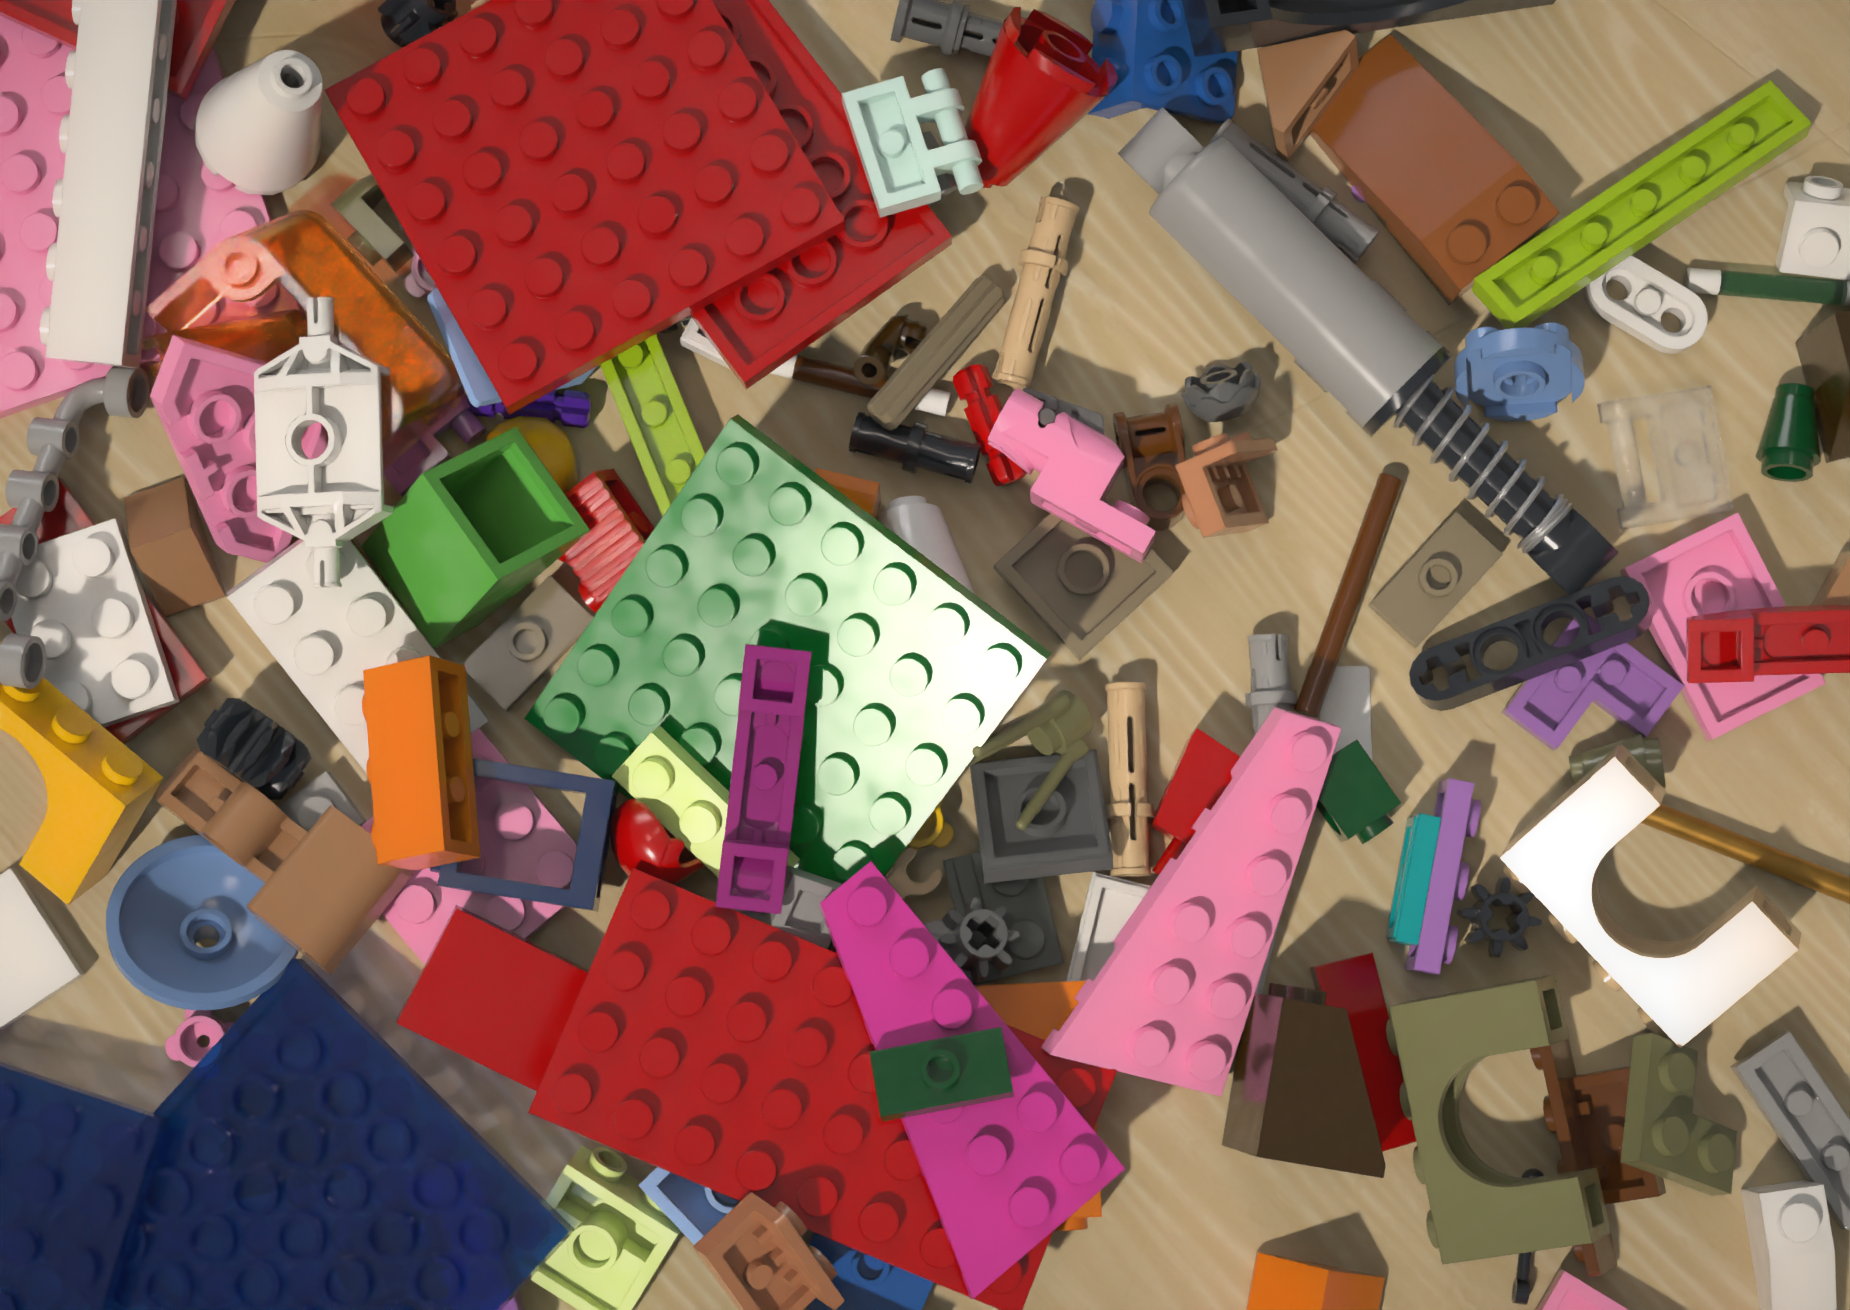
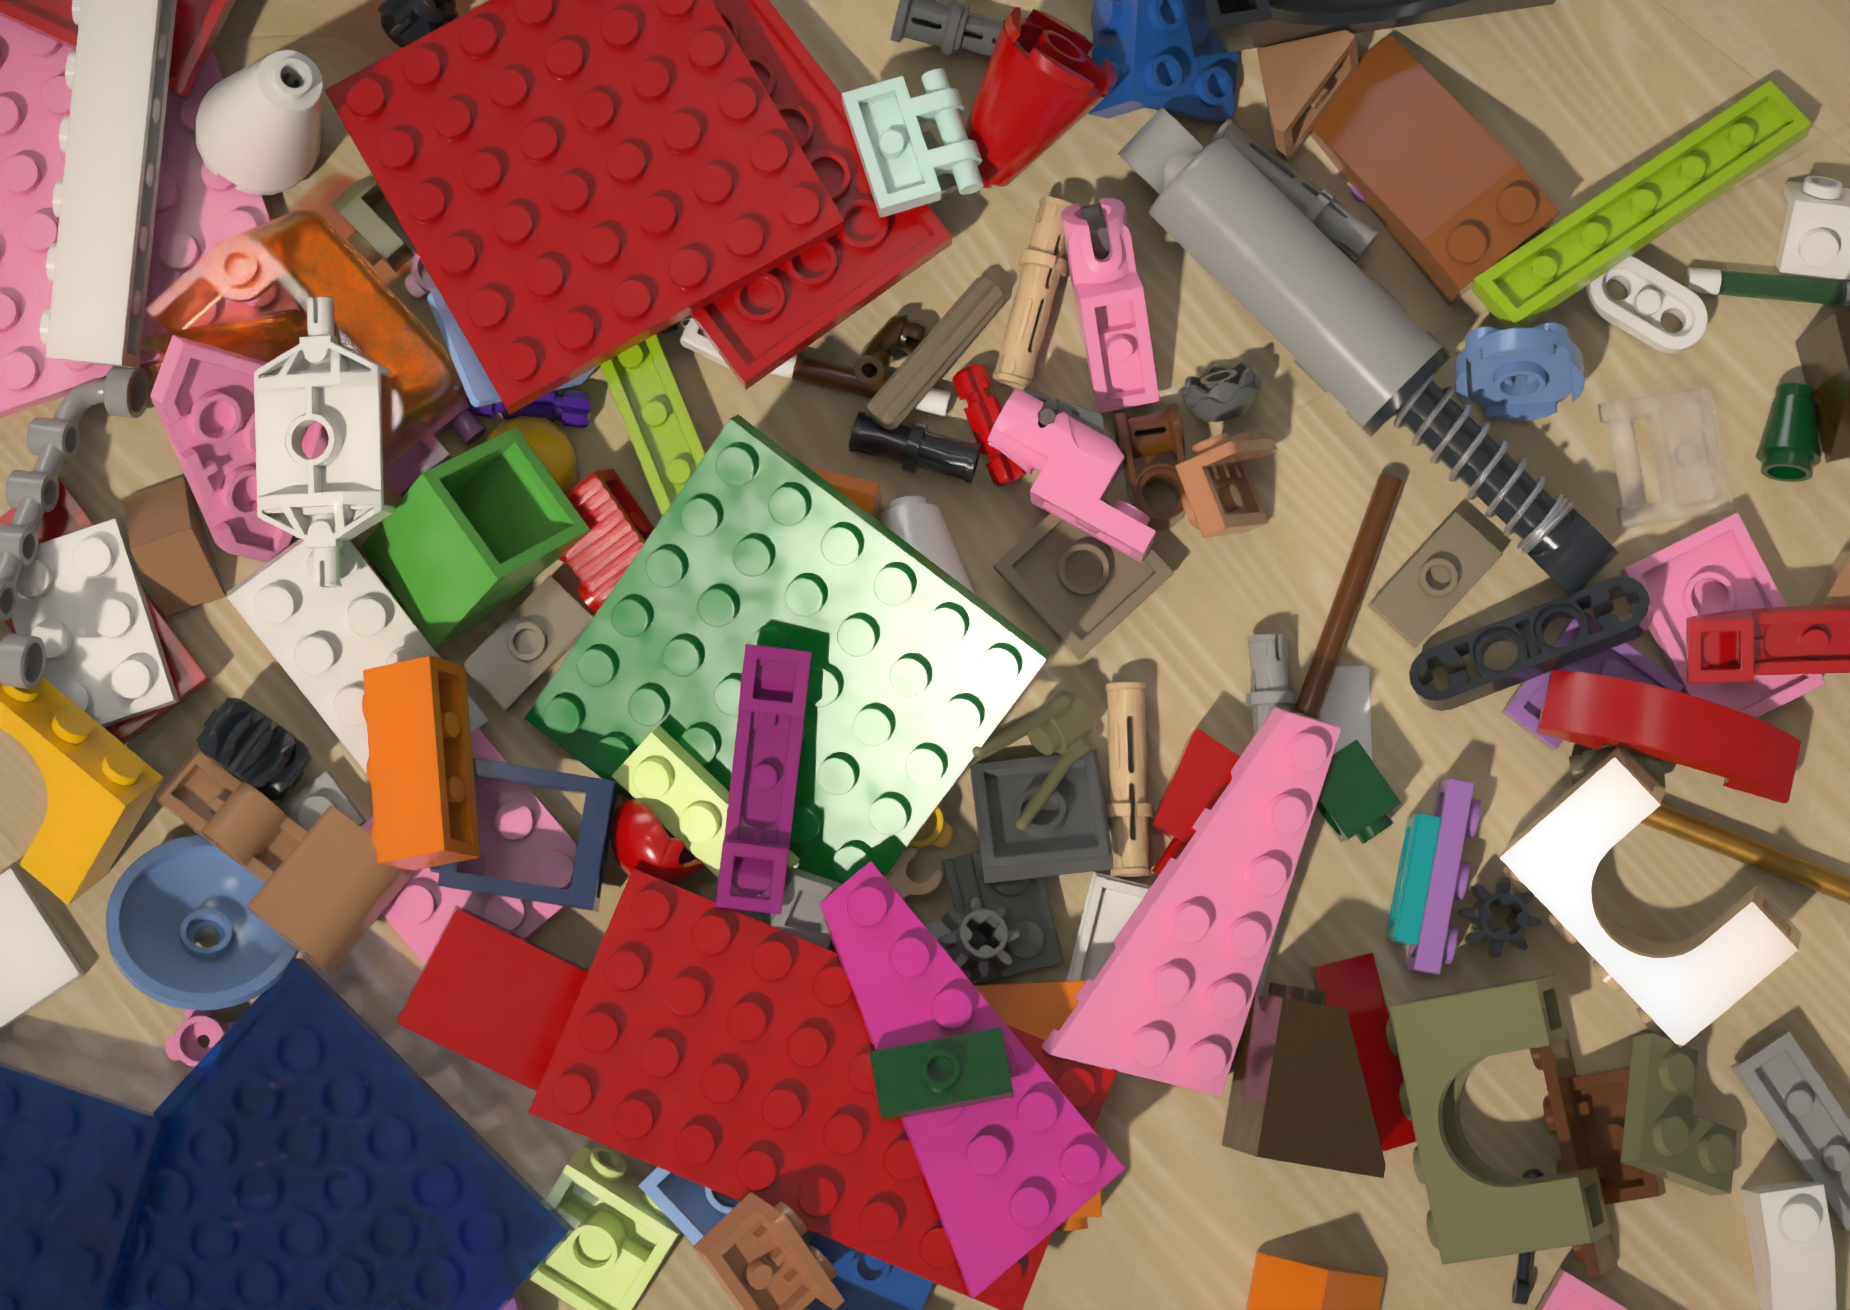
none -> bright pink plate [1061,198,1160,413]
none -> red slope [1536,669,1802,804]

